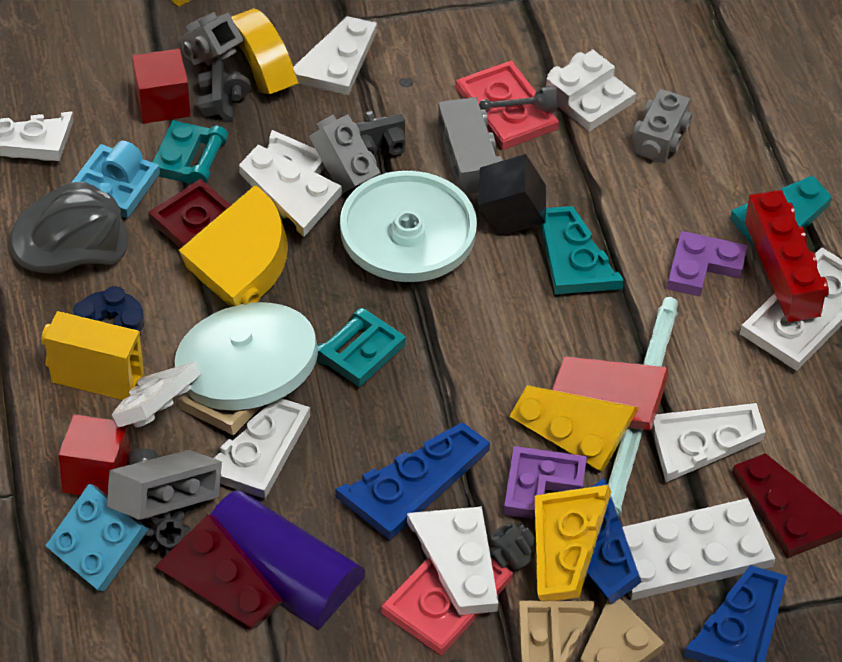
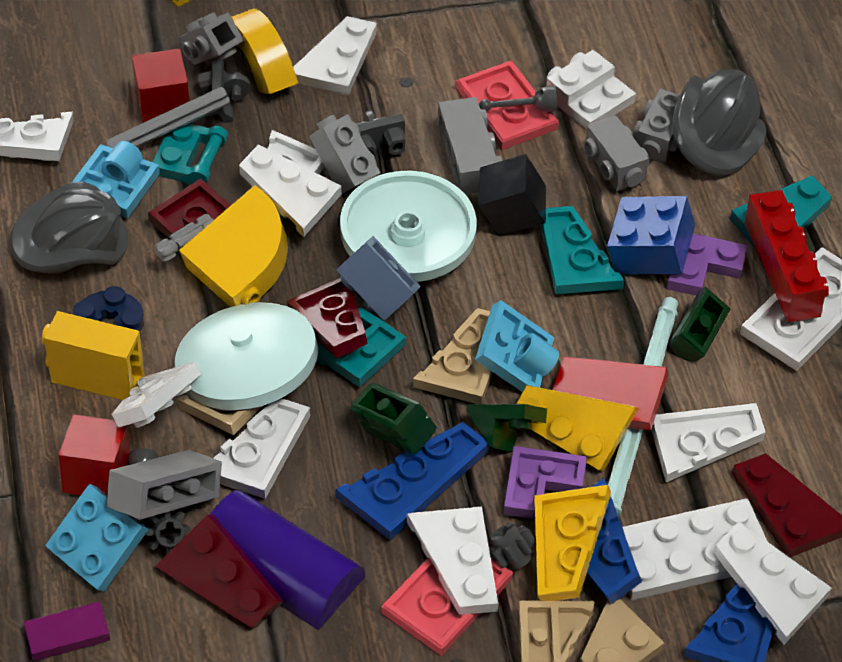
none -> magenta tile [24,601,110,661]
none -> light grey axle [107,87,230,148]
none -> light grey axle [155,214,214,262]
none -> dark red wing [287,278,368,358]
none -> sand blue brick [336,236,421,321]
none -> dark green brick [350,382,437,454]
none -> tan wing [413,308,493,404]
none -> dark green slope [467,404,547,452]
none -> medium azure plate [475,300,559,392]
none -> light grey brick [583,115,650,191]
none -> blue brick [607,196,695,274]
none -> dark green brick [670,287,731,361]
none -> dark grey piece [673,69,767,176]
none -> white wing [714,521,832,645]

